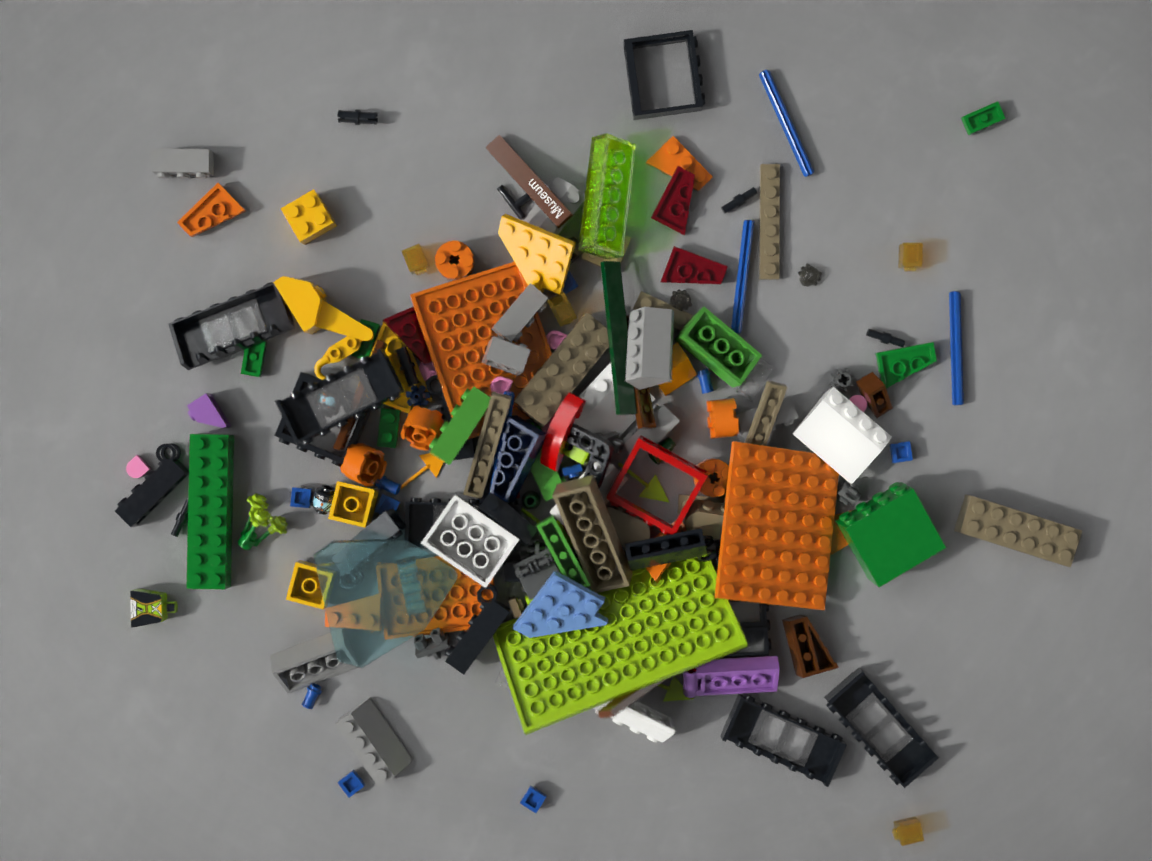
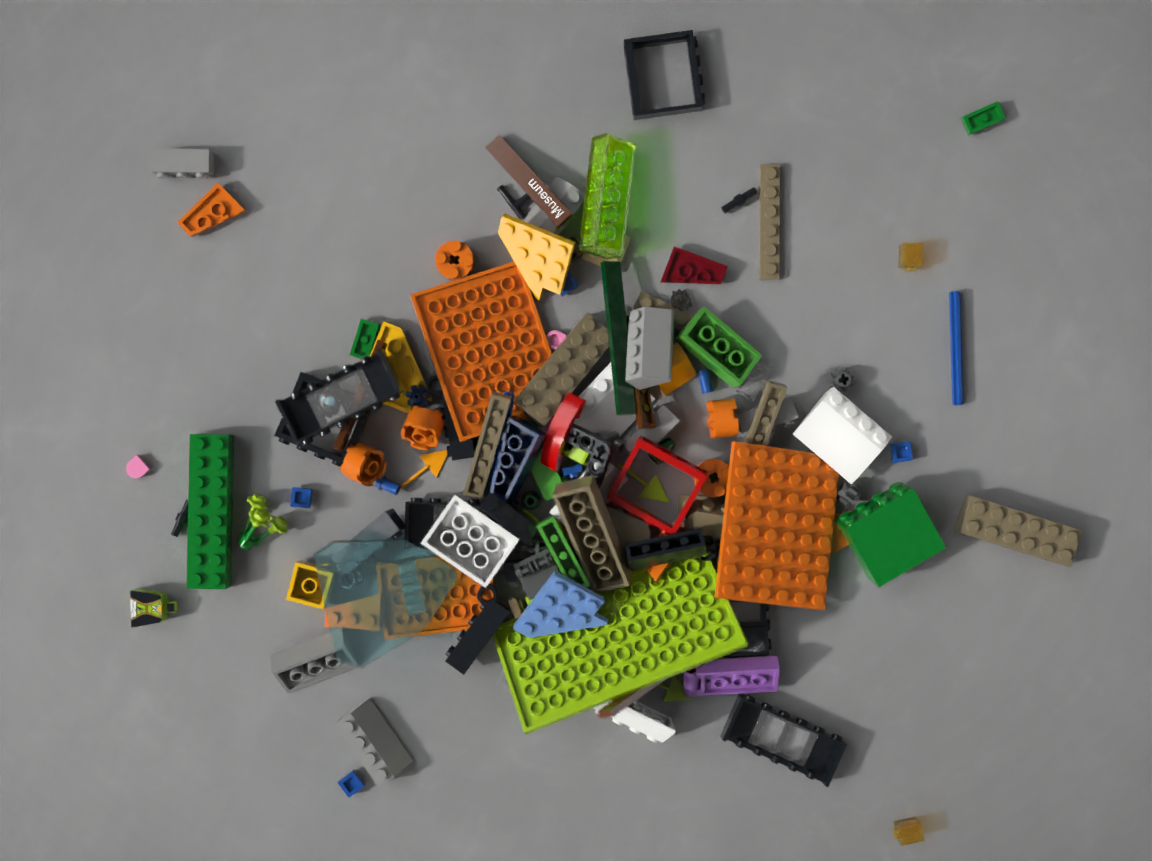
black hinge [115,443,189,527] -> none
black window [168,282,295,370] -> none
medium lavender slope [187,393,231,428] -> none
green plate [241,341,267,377] -> none
yellow slope [273,276,374,380] -> none
yellow brick [280,189,337,245] -> none
blue pin [301,683,322,709] -> none
head [312,485,335,515] -> none
yellow brick [328,481,379,528] -> none
black pin [337,109,378,125] -> none
blue plate [375,494,401,514] -> none
green plate [377,408,401,448] -> none
dark red wing [383,307,432,365] -> none
black pin [395,347,420,387] -> none
clear yellow brick [402,244,430,276] -> none
dark grey hips [414,628,450,660] -> none
bright pink tile [419,362,437,381] -> none
bright green brick [429,386,491,465] -> none
light grey container [481,335,530,376] -> none
bright pink tile [490,377,513,394] -> none
light grey brick [492,283,548,343] -> none
blue plate [520,785,547,813] -> none
clear yellow brick [547,292,577,327] -> none
orange wing [645,136,713,192] -> none
dark red wing [651,166,695,236] -> none
blue axle [731,220,754,334] -> none
blue axle [759,69,814,177] -> none
reddish brown wedge [782,614,839,678] -> none
clear smoke animal [798,263,822,287] -> none
black window [824,668,939,788] -> none
bright pink tile [849,395,867,412] -> none
reddish brown slope [856,371,893,418] -> none
black bar [866,329,905,347] -> none
green wing [875,342,937,389] -> none

